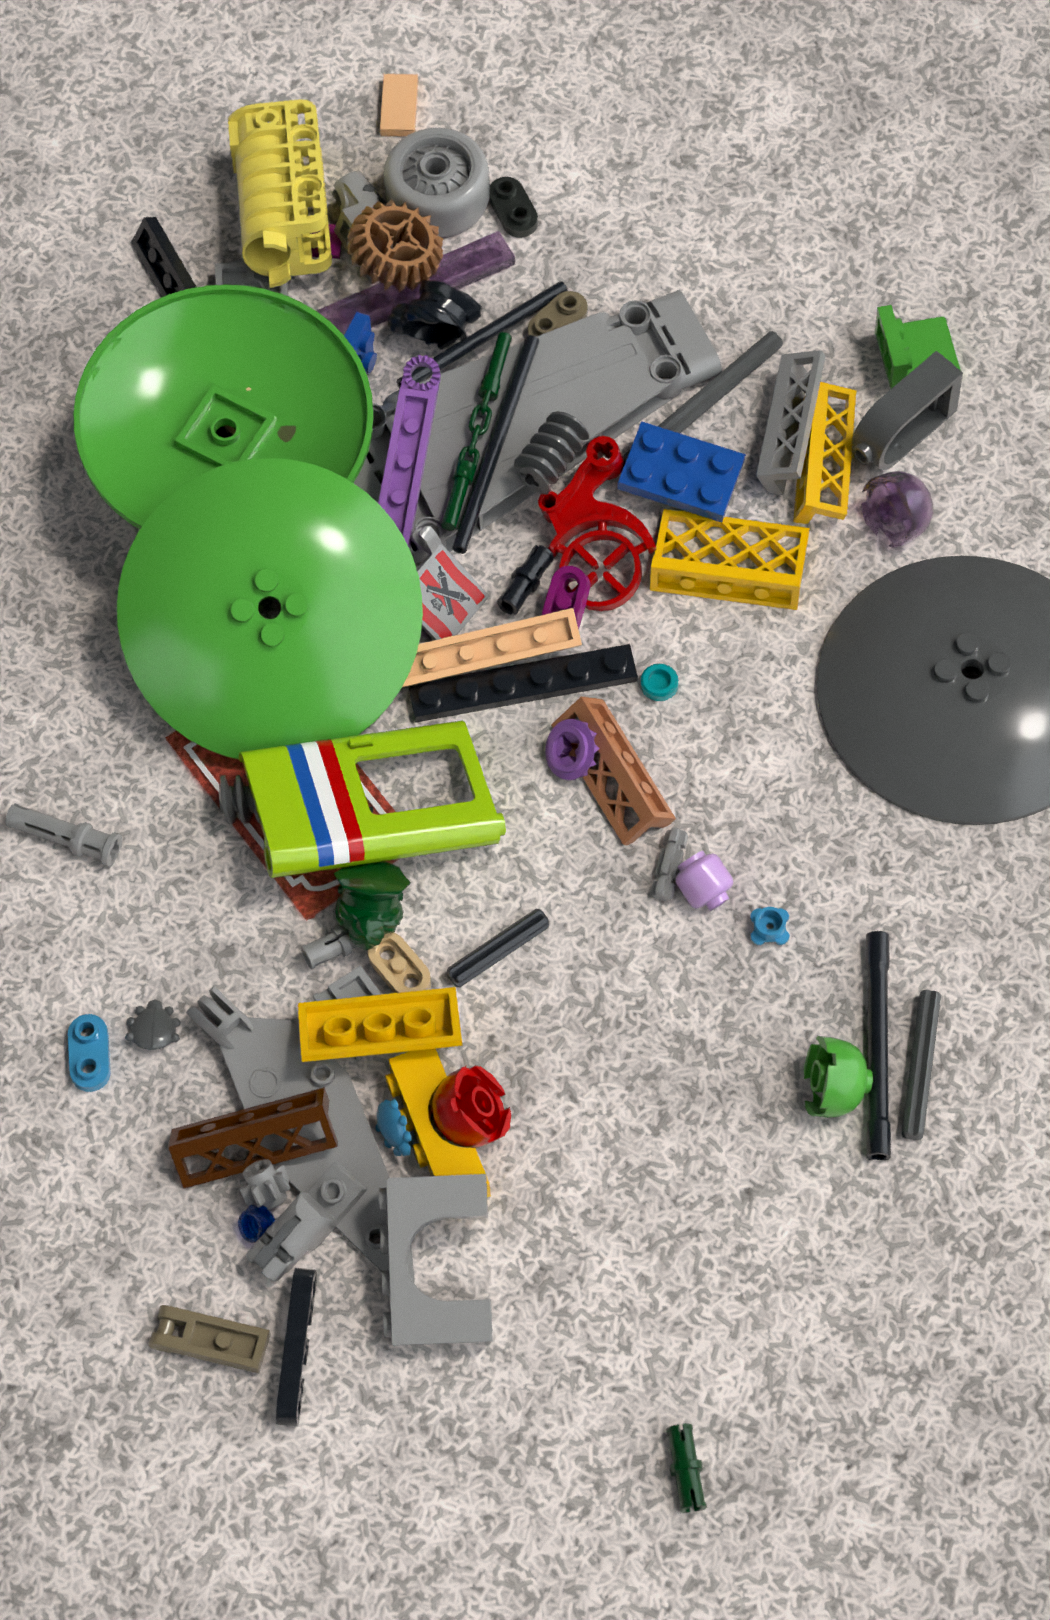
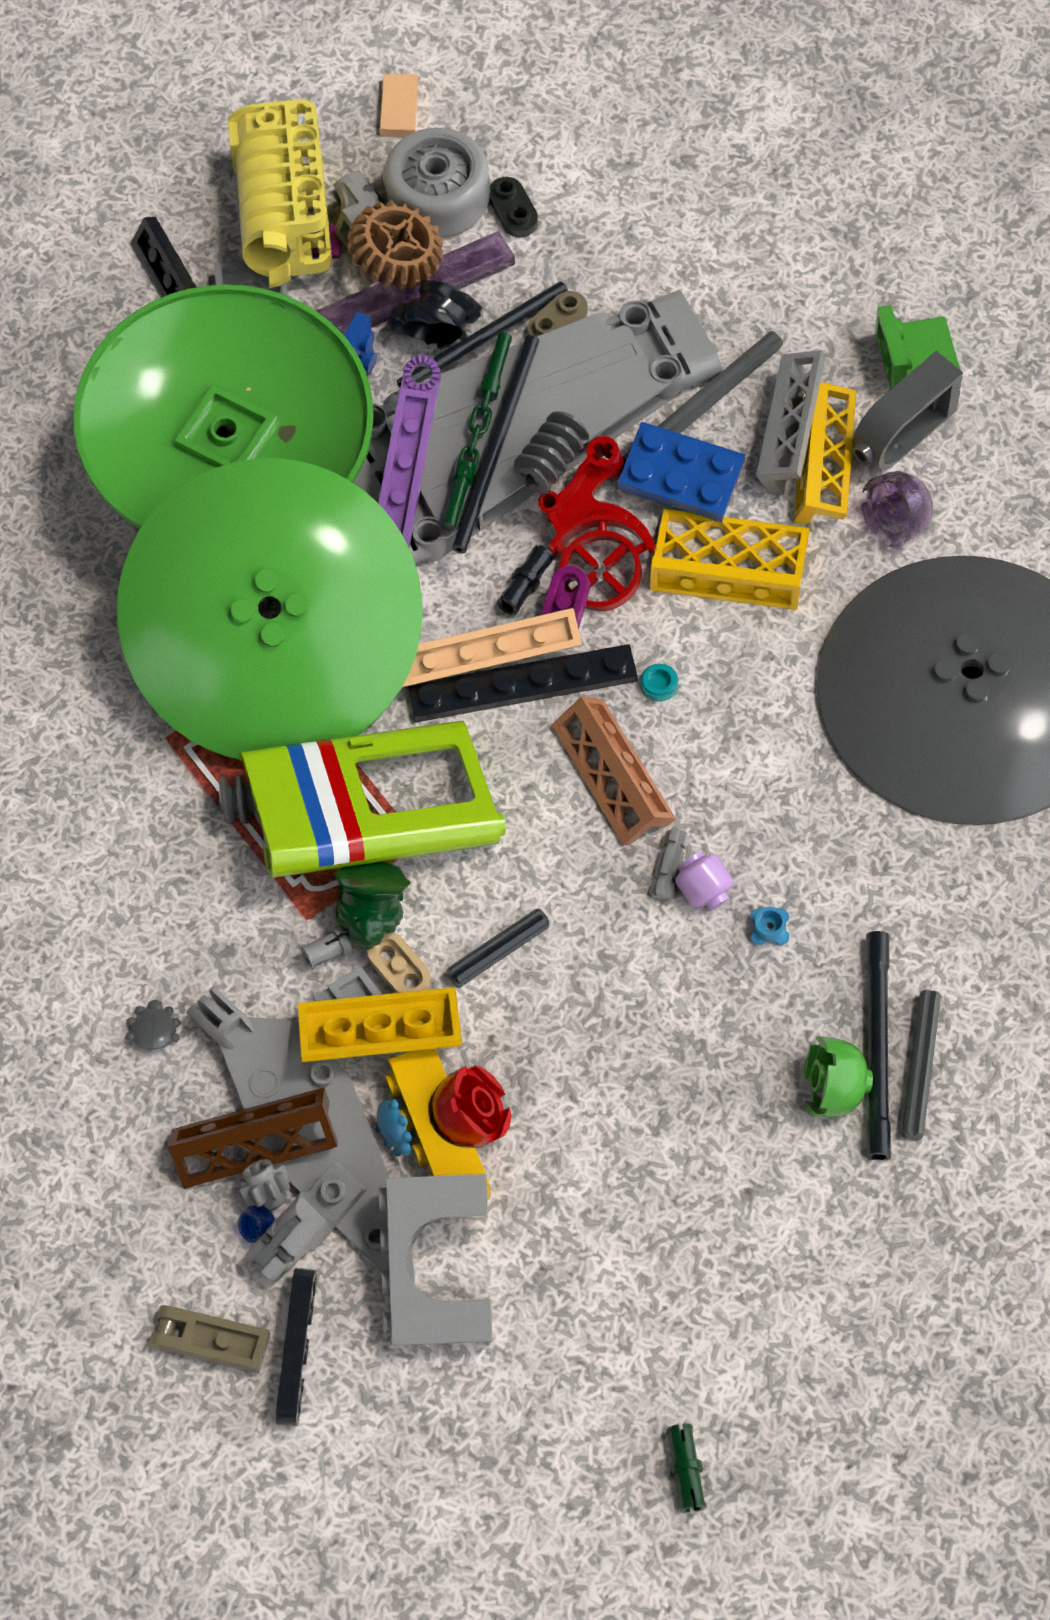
light grey pin [5,803,122,867] -> none
dark azure plate [68,1014,111,1092] -> none
flag [410,526,490,641] -> none
medium lavender gear [545,719,600,780] -> none

